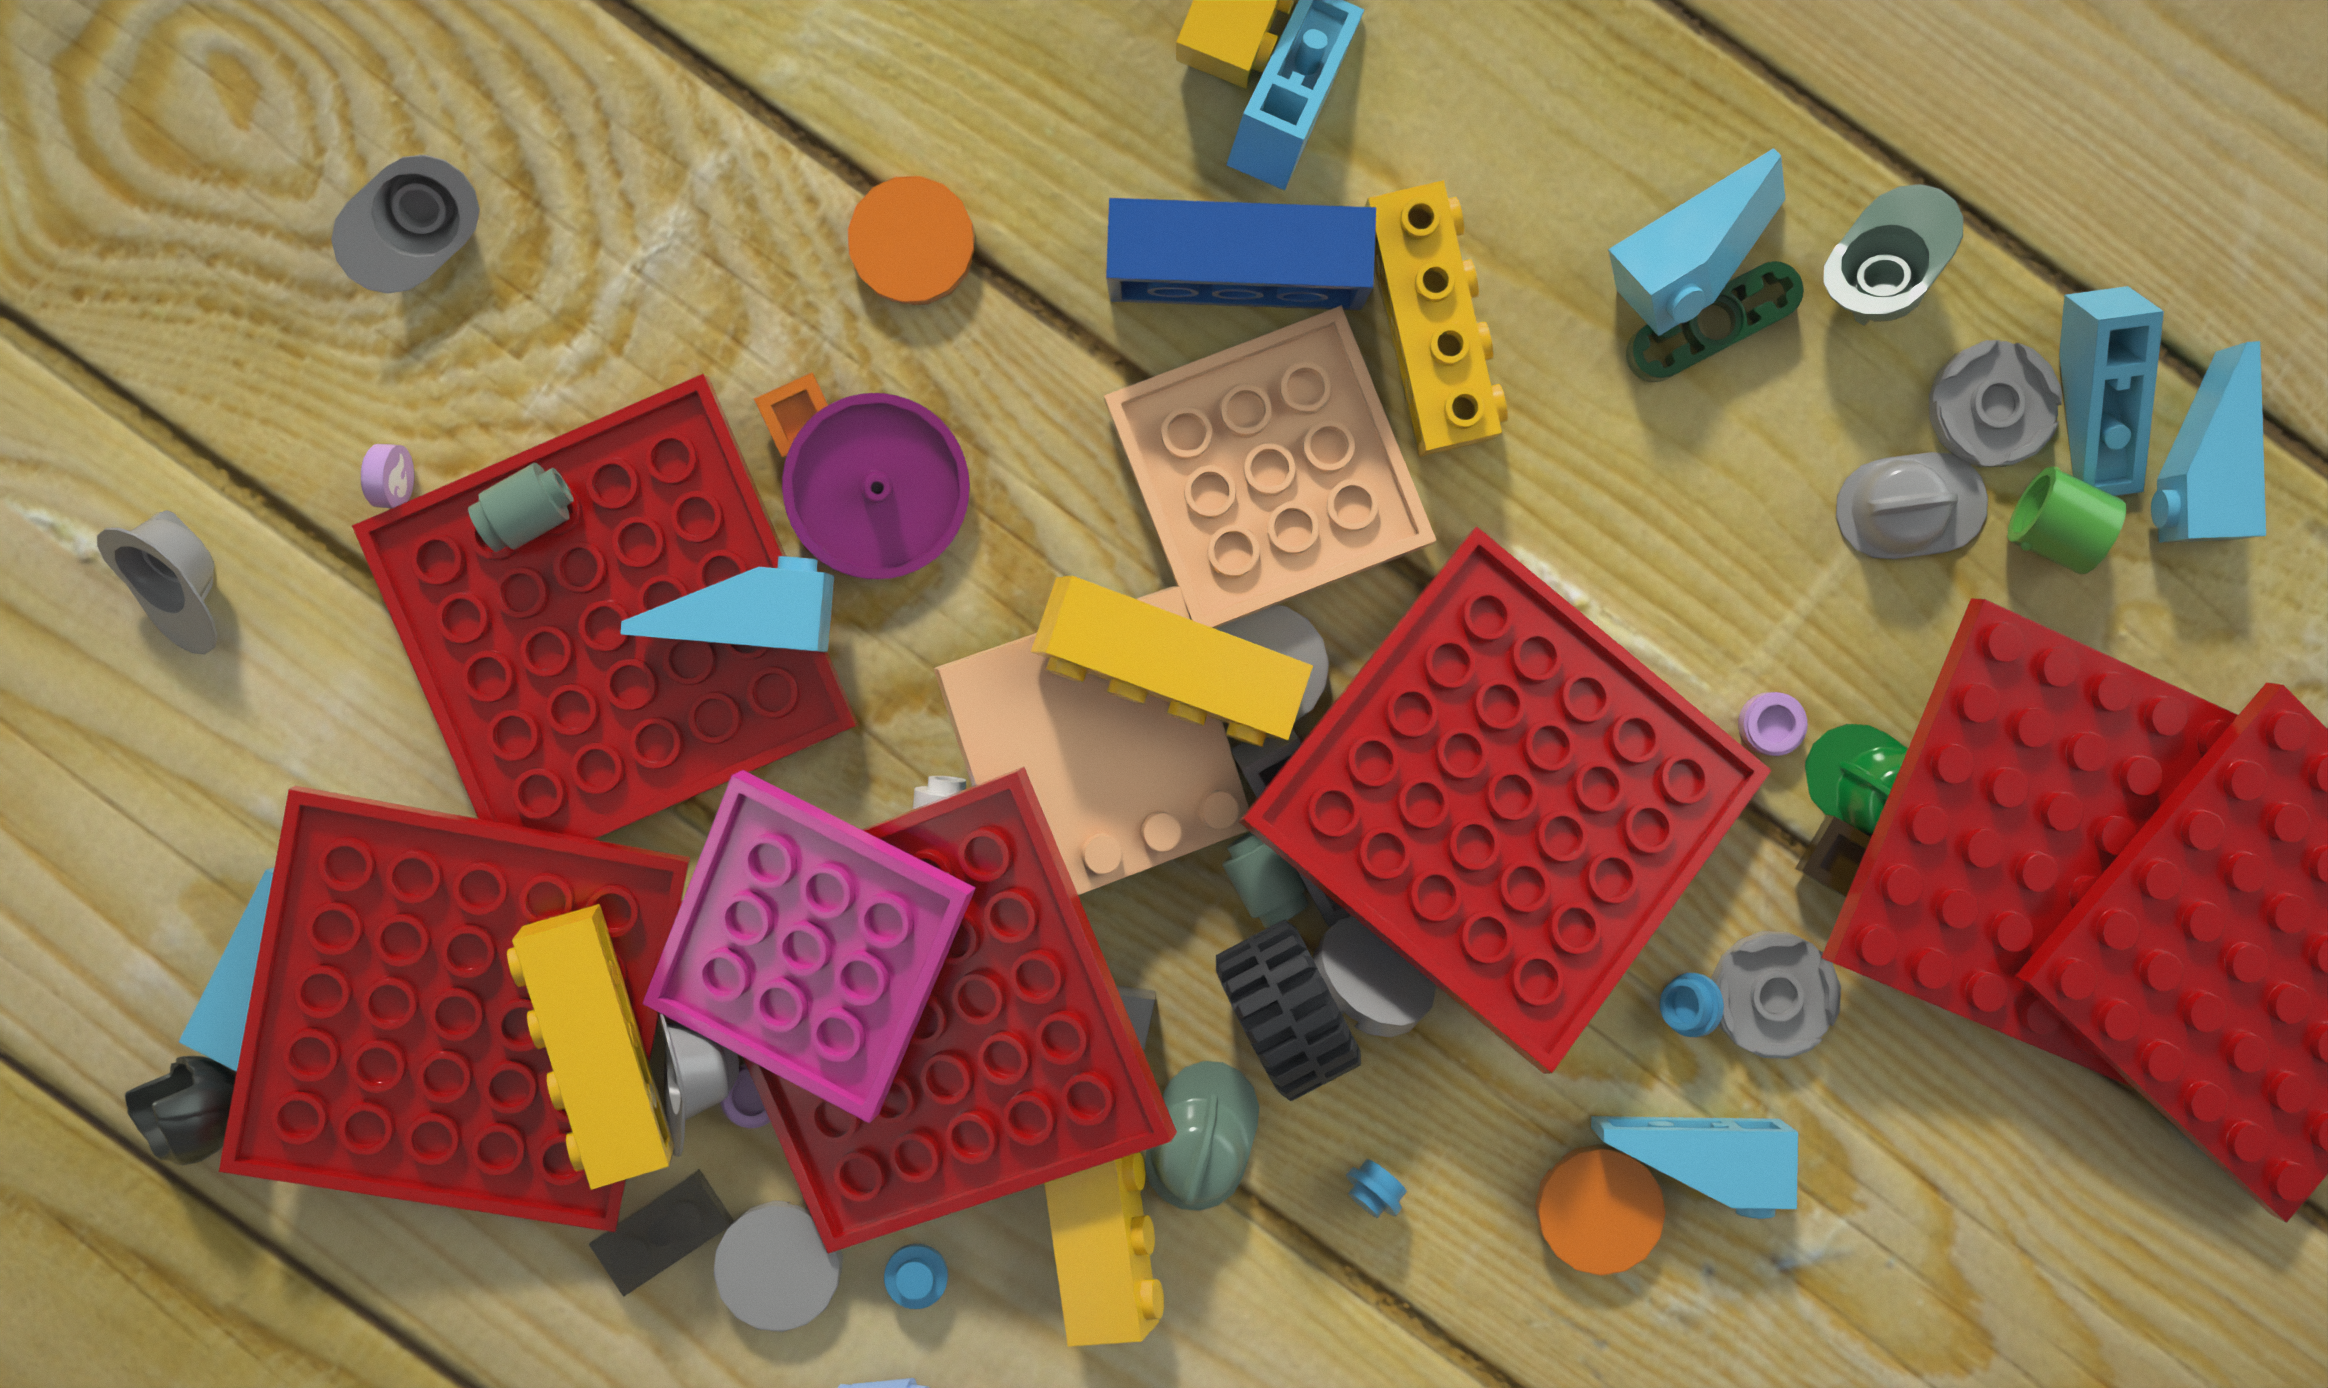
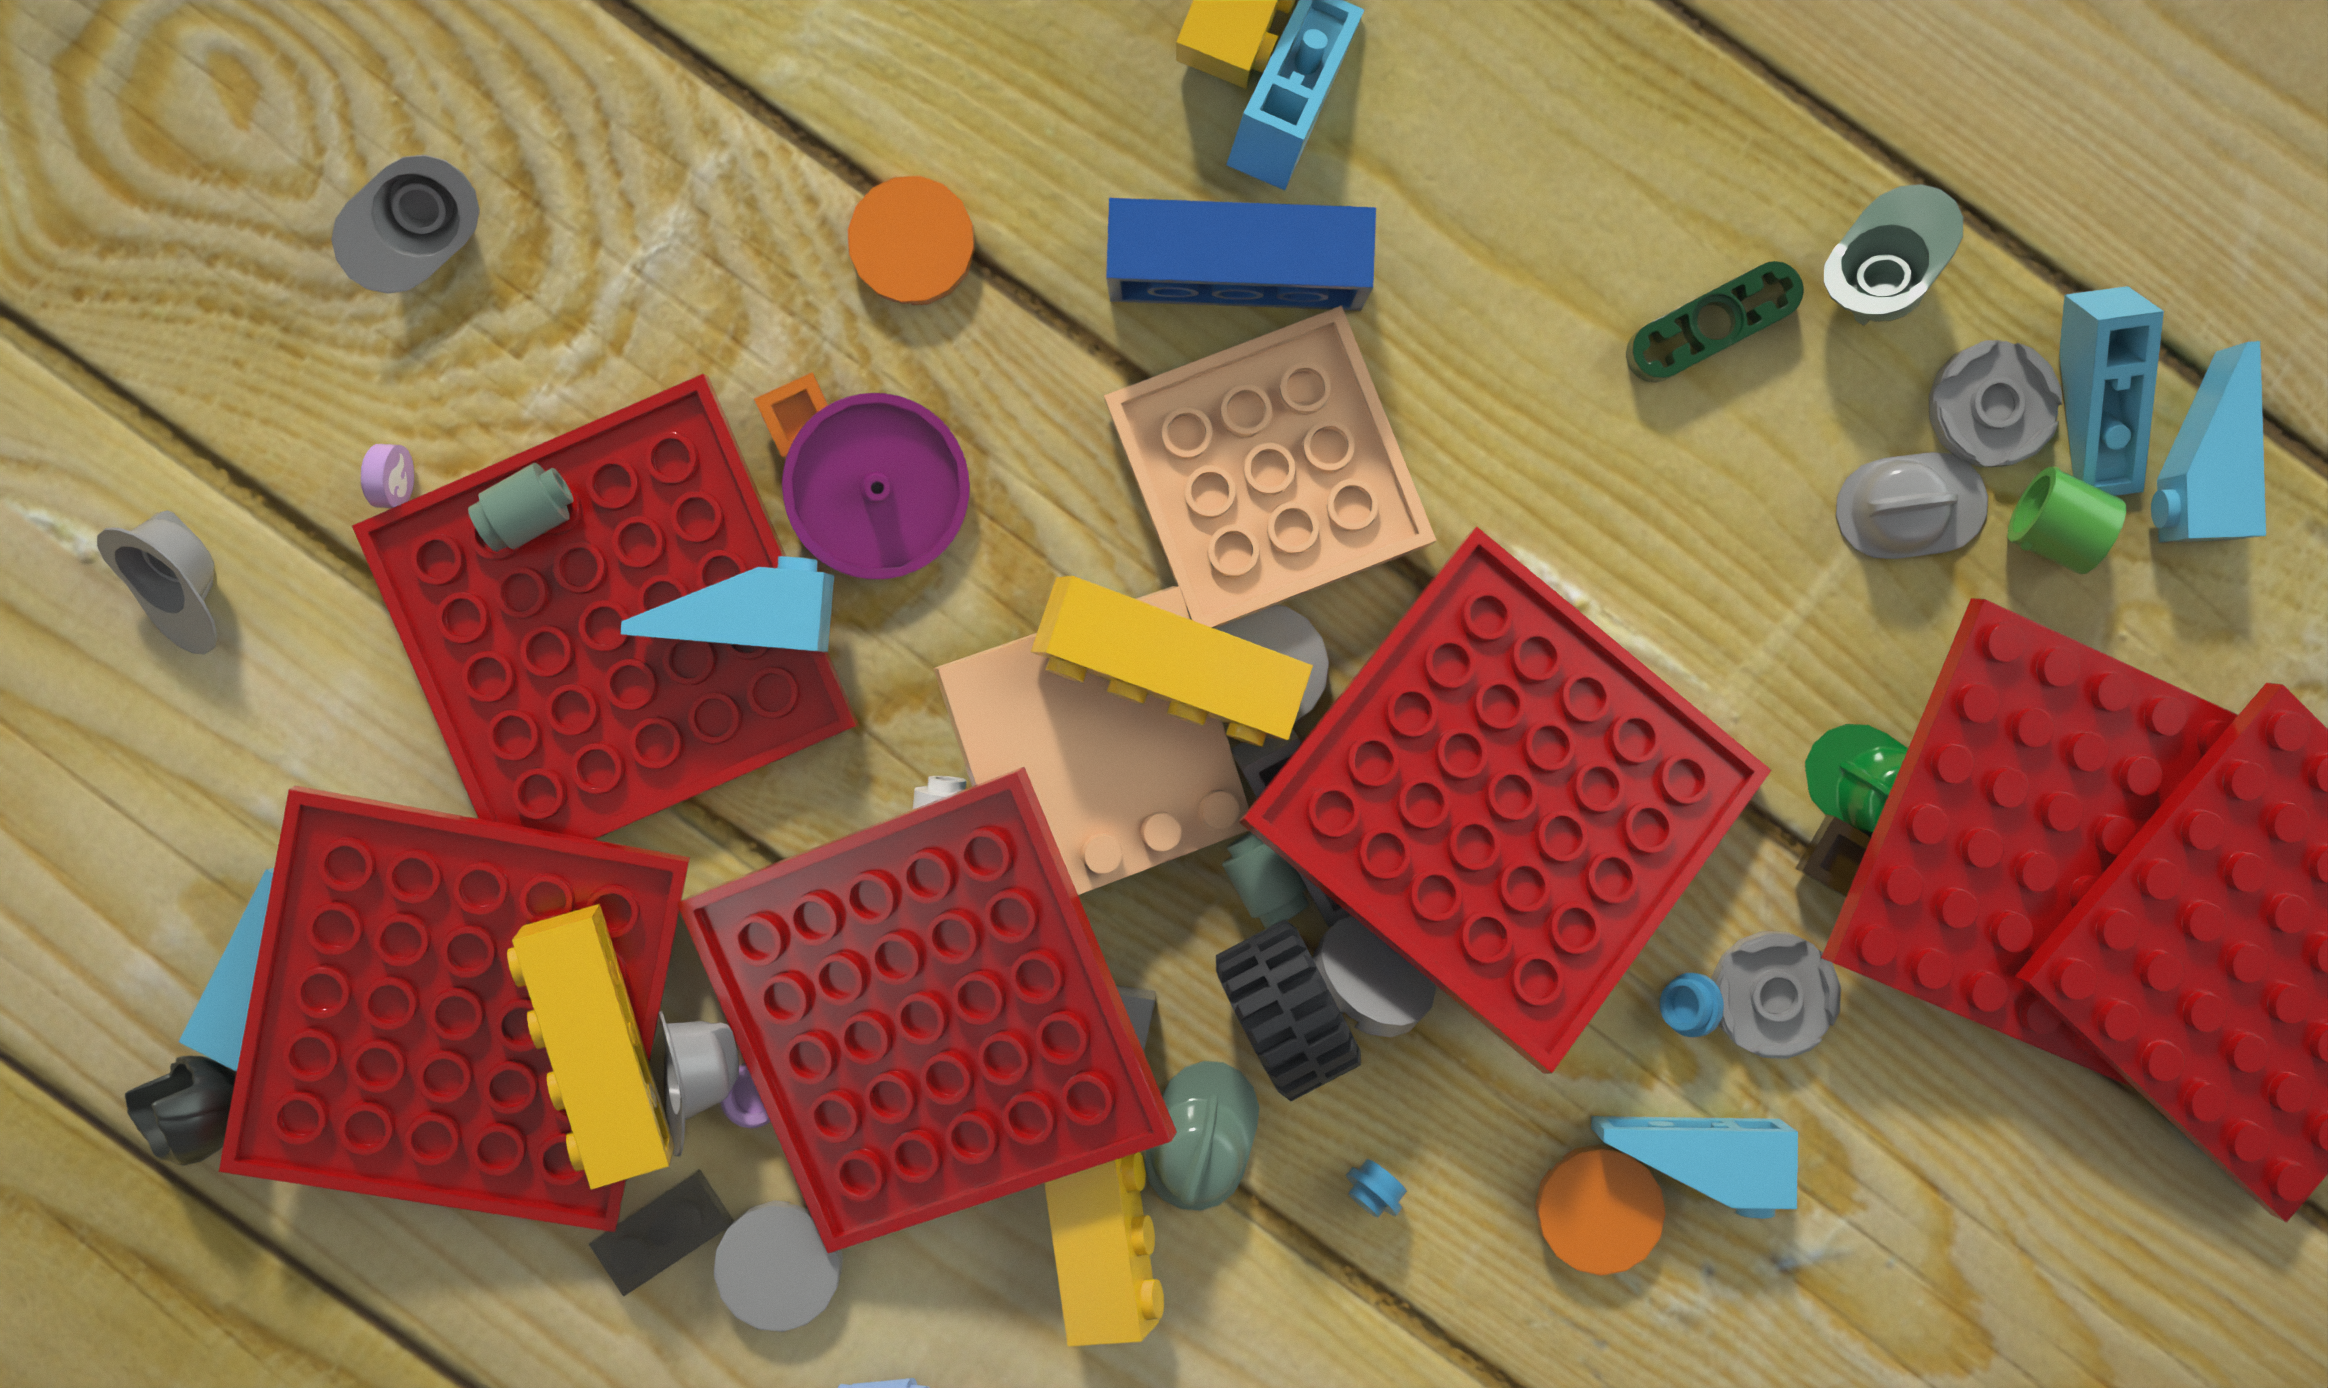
dark pink plate [642,770,976,1123] -> none
dark azure plate [884,1244,948,1309] -> none
yellow brick [1364,180,1508,457] -> none
medium azure slope [1608,148,1785,336] -> none
lavender tile [1738,692,1808,756] -> none

